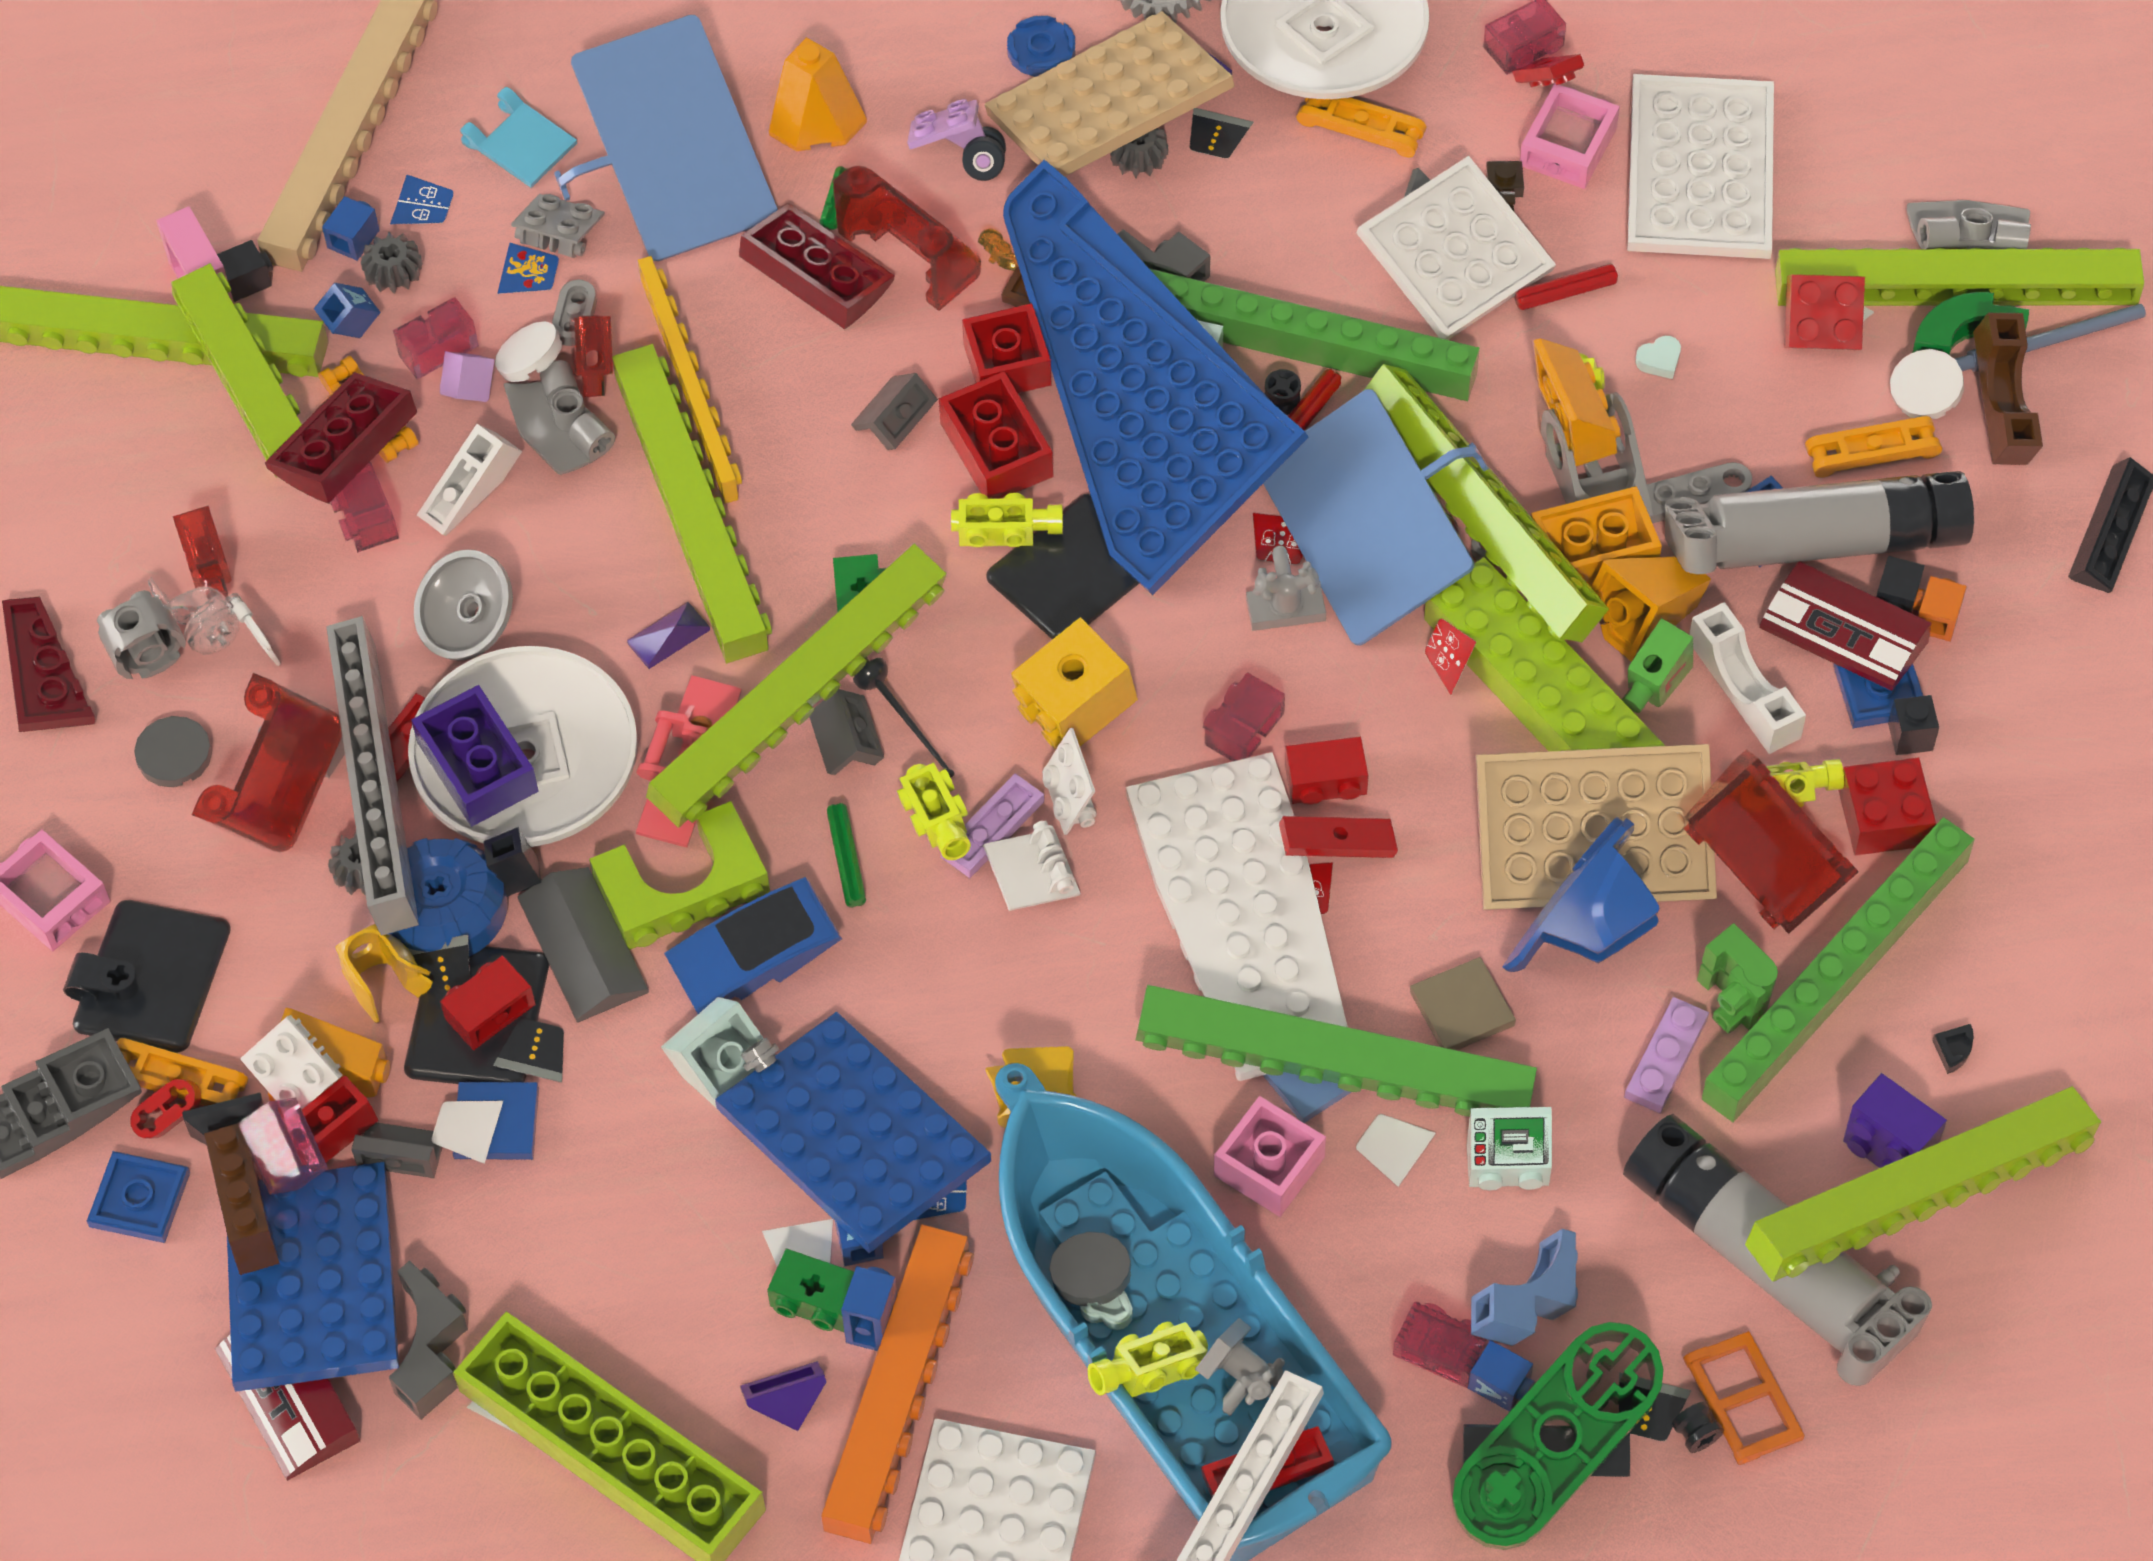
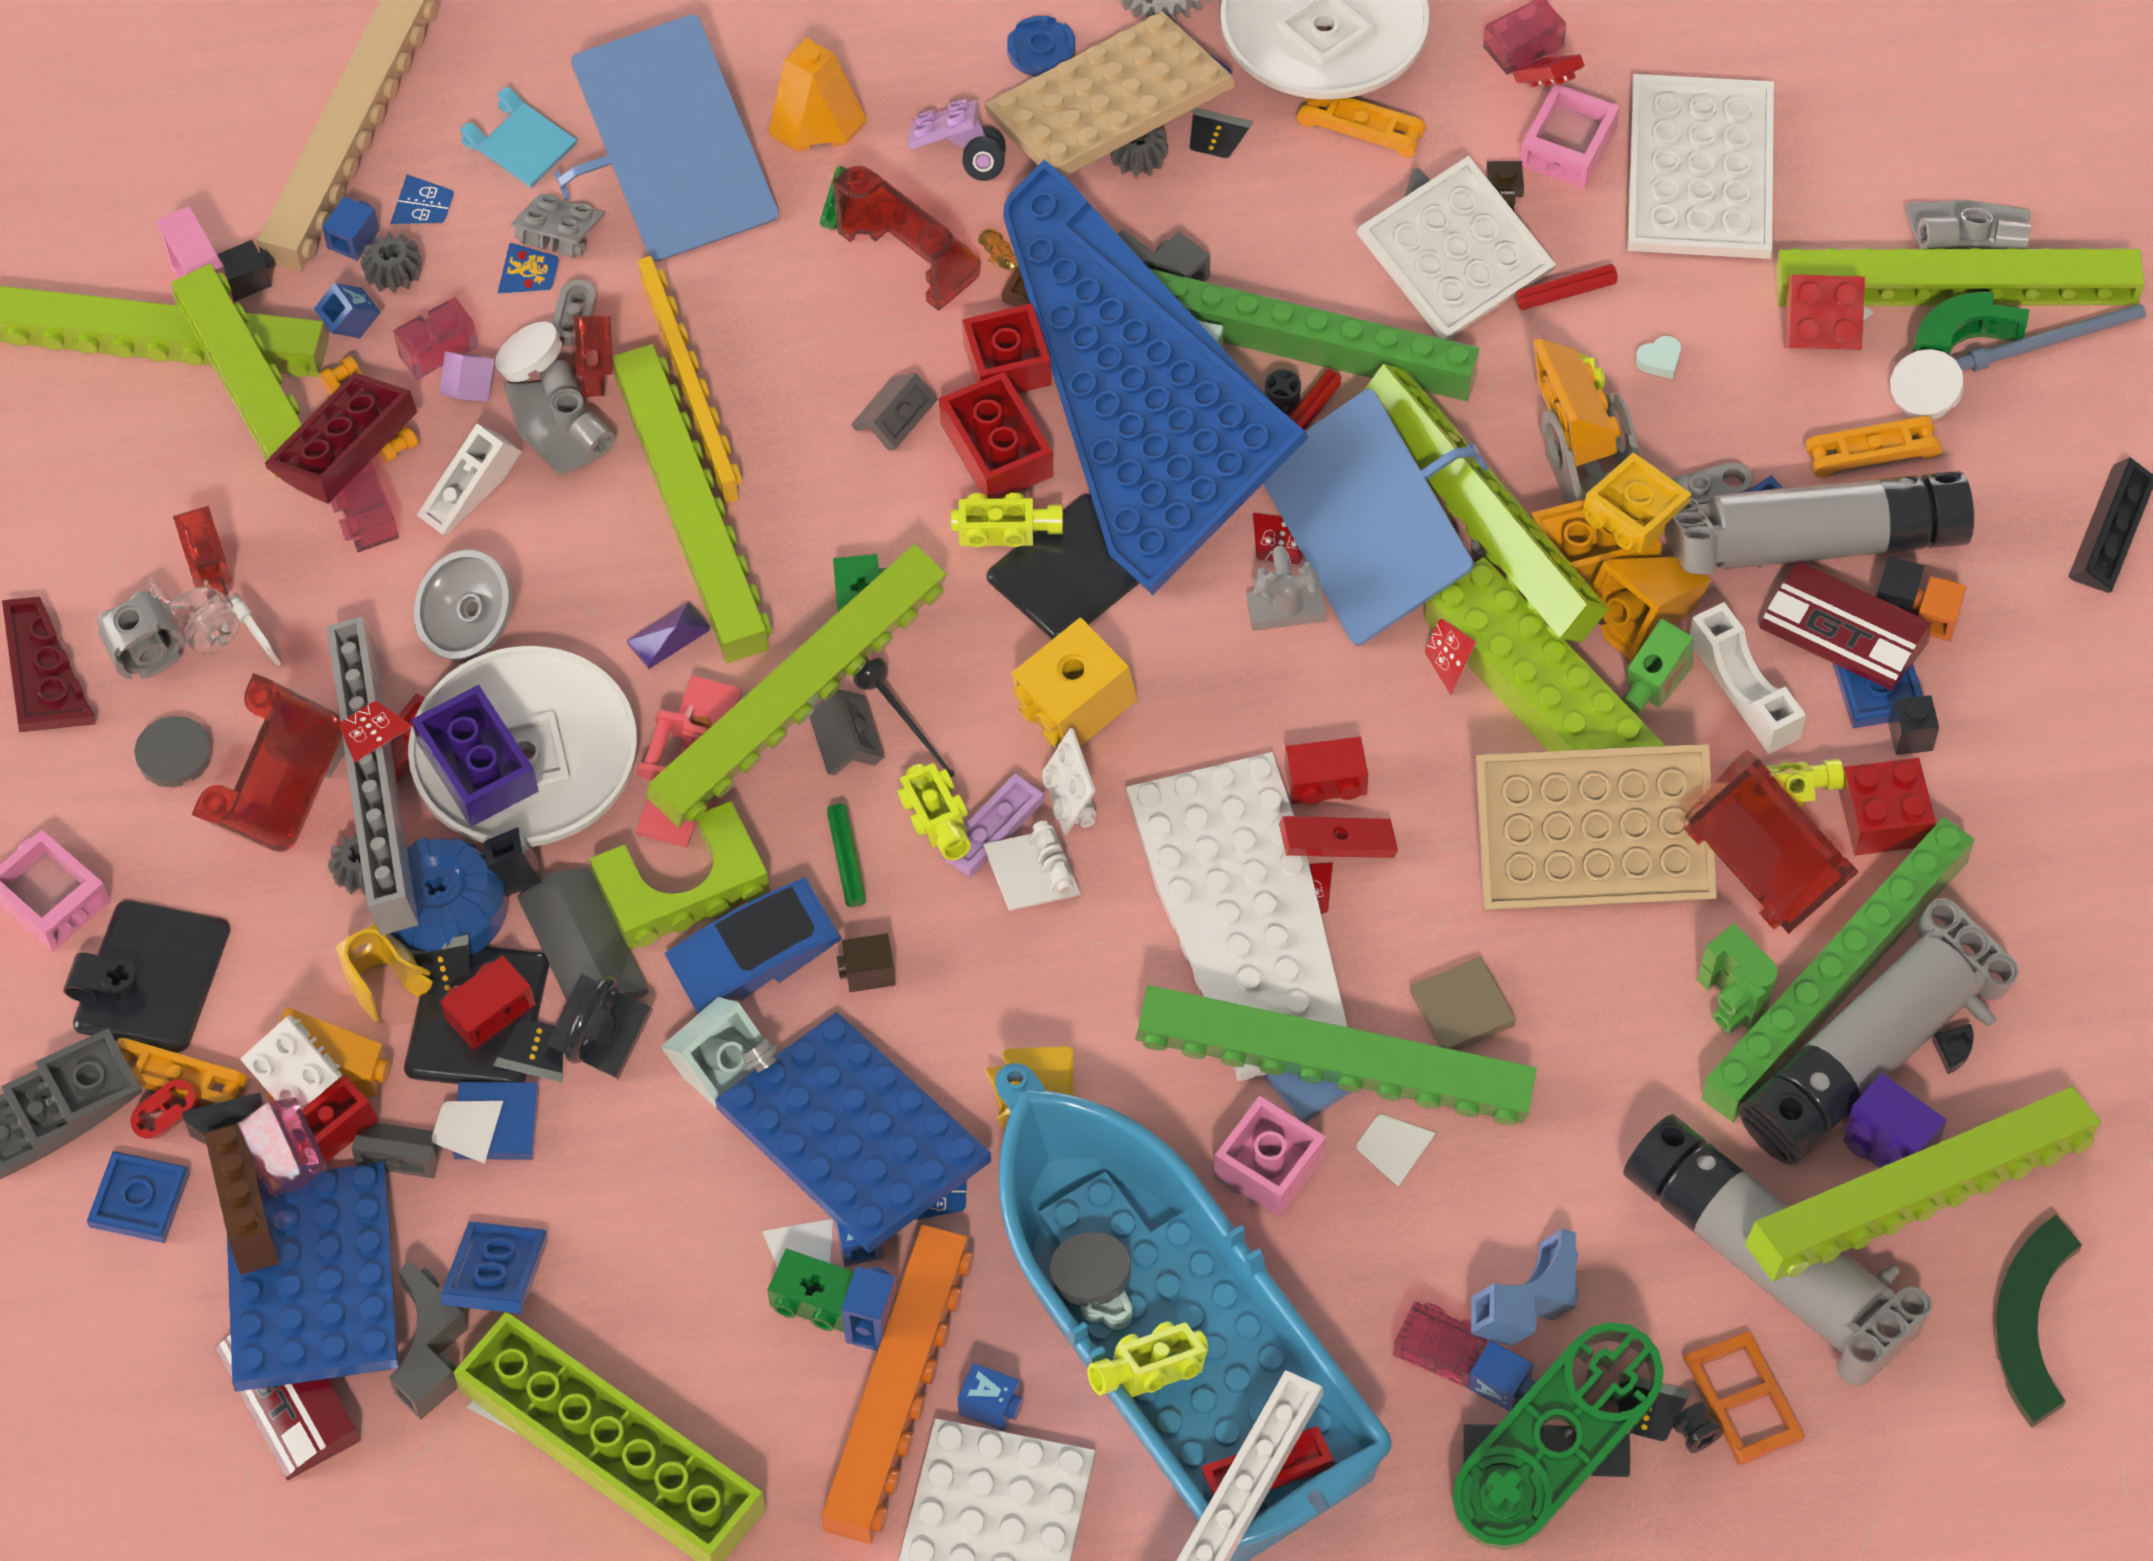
dark red slope [739,203,895,329] -> none
dark purple slope [740,1361,826,1431] -> none
light grey piece [1195,1318,1285,1416] -> none
clear pink piece [1203,672,1285,761] -> none
light aqua slope [1466,1107,1552,1191] -> none
blue piece [1502,817,1660,972] -> none
lavender plate [1624,997,1709,1114] -> none
reddish brown arch [1973,313,2043,465] -> none
none -> red sticker [339,701,413,763]
none -> blue tile [441,1221,548,1314]
none -> black tile [547,974,653,1080]
none -> dark brown brick [836,933,896,993]
none -> blue brick [957,1363,1024,1431]
none -> yellow plate [1582,452,1691,554]
none -> light grey piece [1739,898,2019,1165]
none -> dark green tile [1994,1215,2082,1428]

